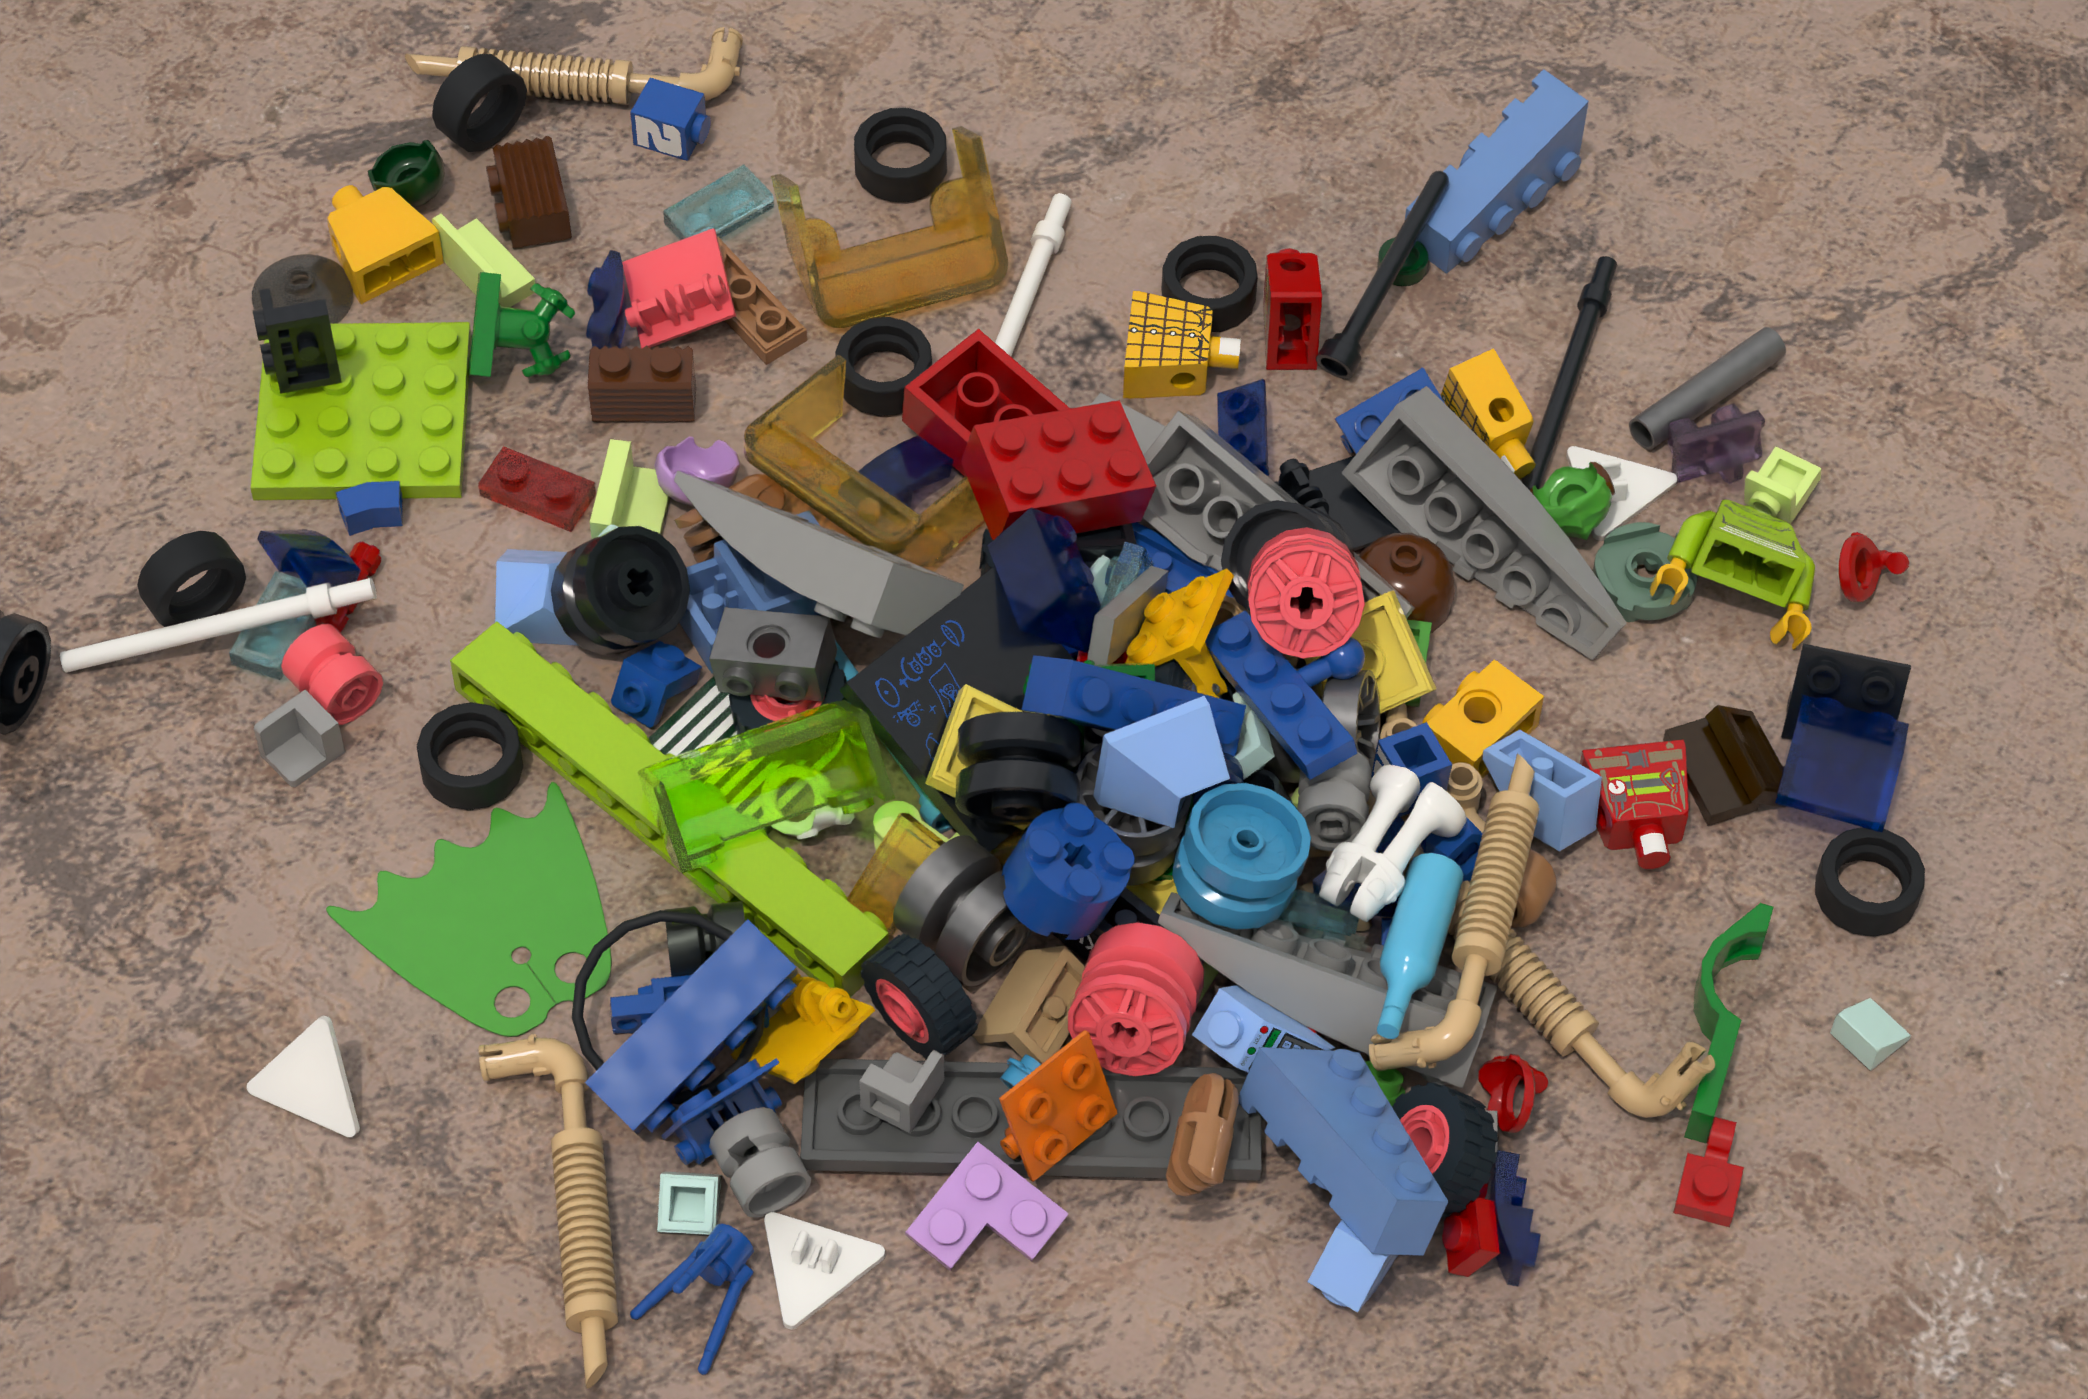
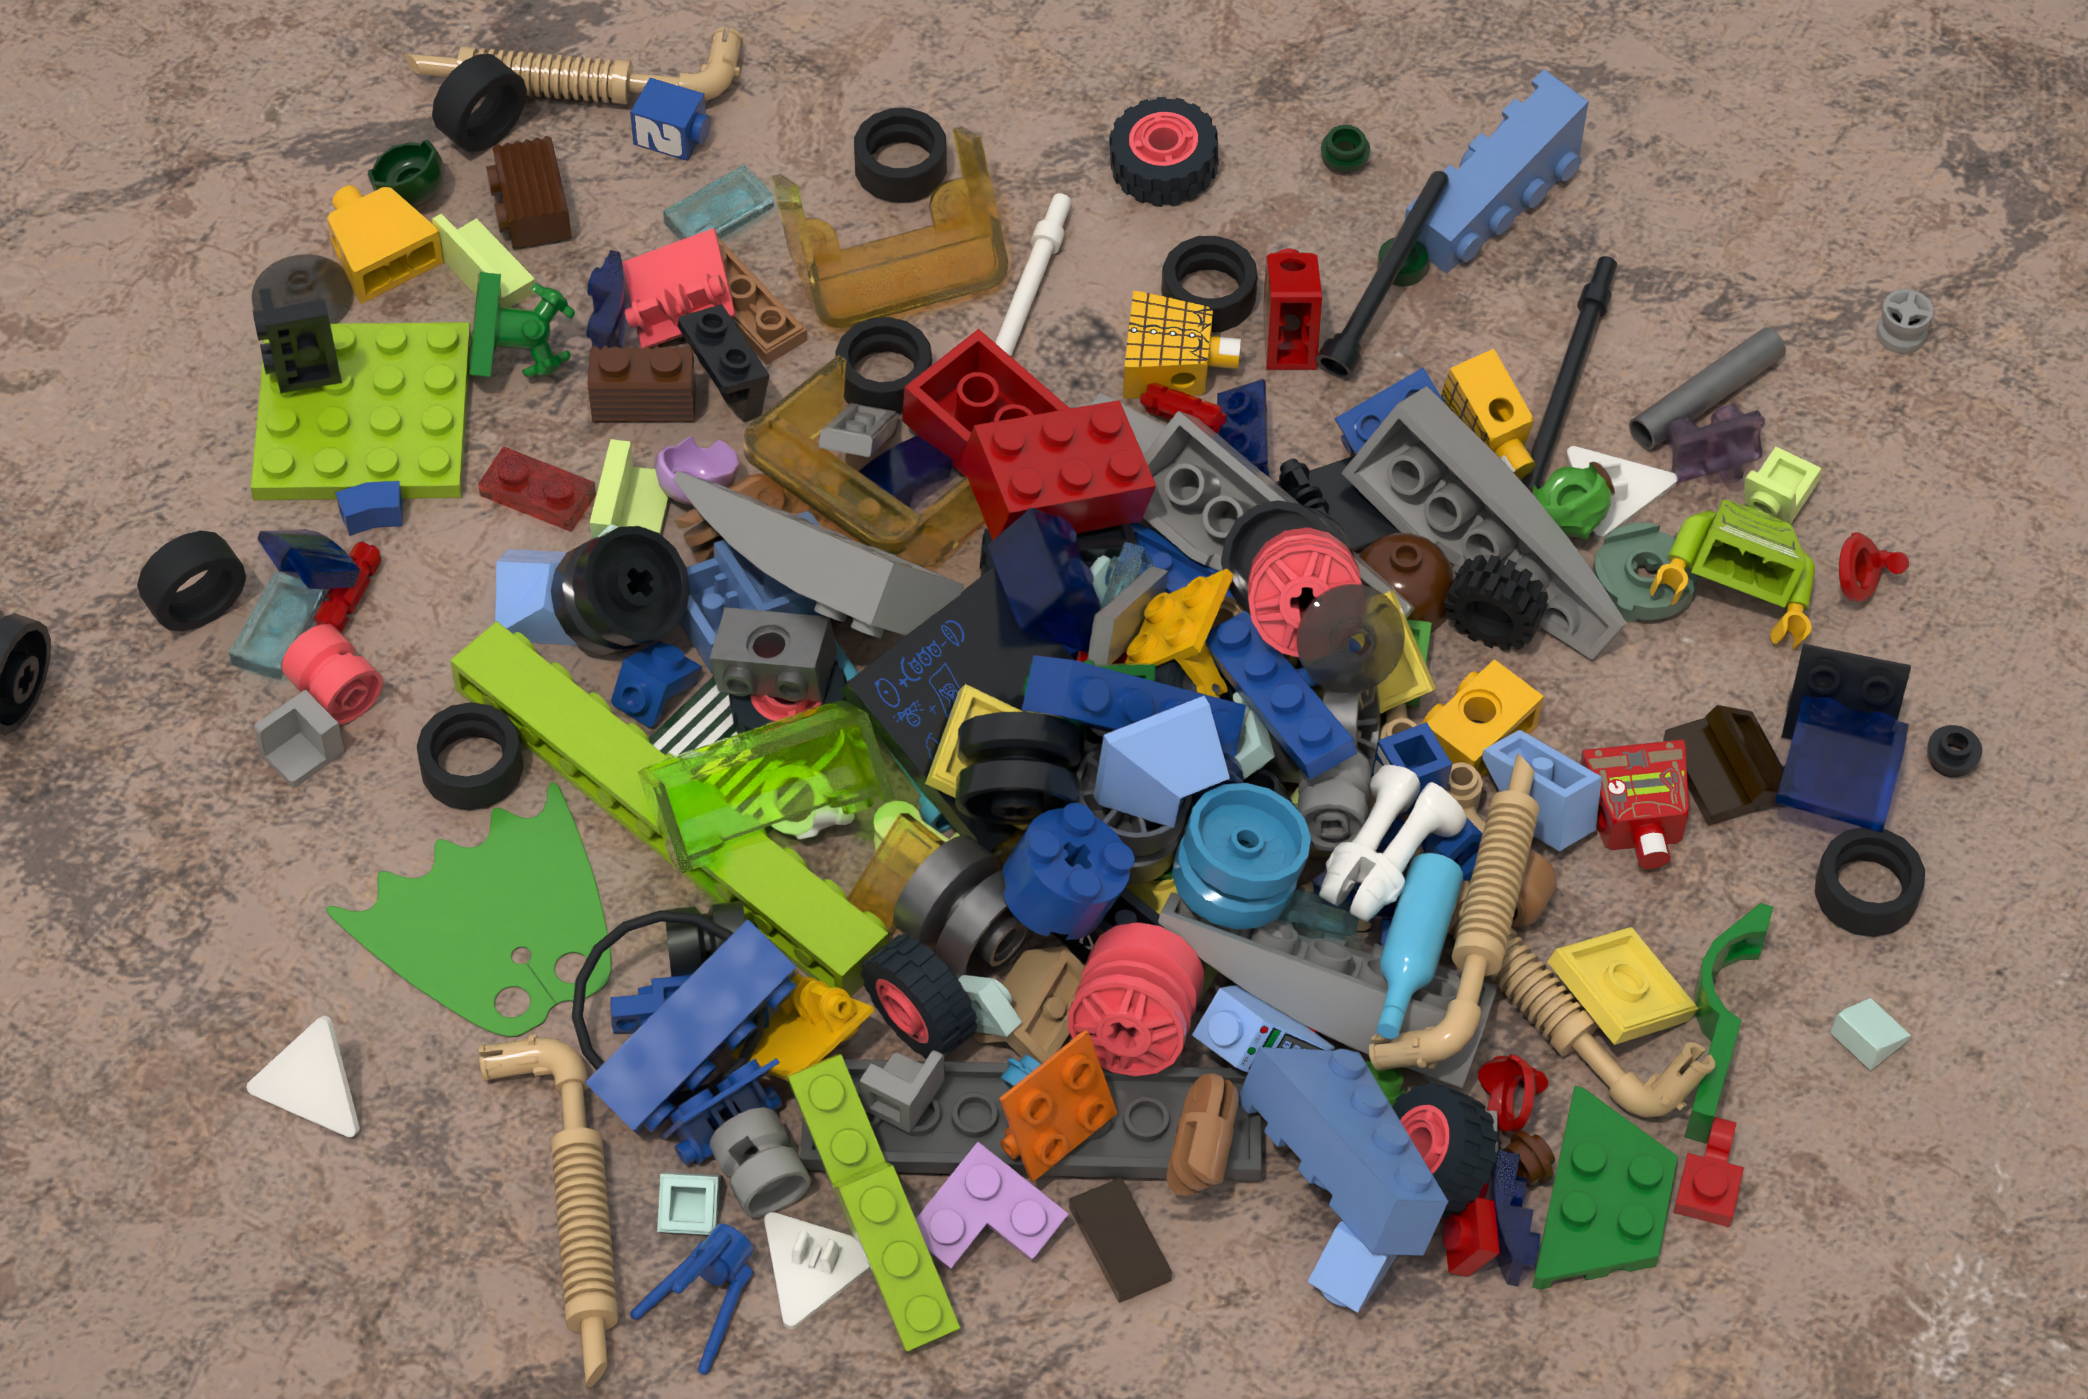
white bar [60,578,377,673] -> none
none -> black bracket [677,304,769,422]
none -> lime bracket [786,1054,960,1352]
none -> light grey tile [818,403,899,457]
none -> light aqua plate [958,975,1022,1037]
none -> dark brown tile [1069,1177,1172,1303]
none -> black wheel [1109,97,1219,206]
none -> red axle [1140,383,1227,433]
none -> clear smoke dish [1297,584,1405,694]
none -> dark green plate [1321,125,1370,171]
none -> black tyre [1444,555,1549,651]
none -> reddish brown plate [1503,1130,1555,1187]
none -> green wing [1532,1086,1678,1290]
none -> light yellow tile [1547,927,1698,1045]
none -> light grey wheel [1876,289,1933,354]
none -> black plate [1927,725,1982,777]

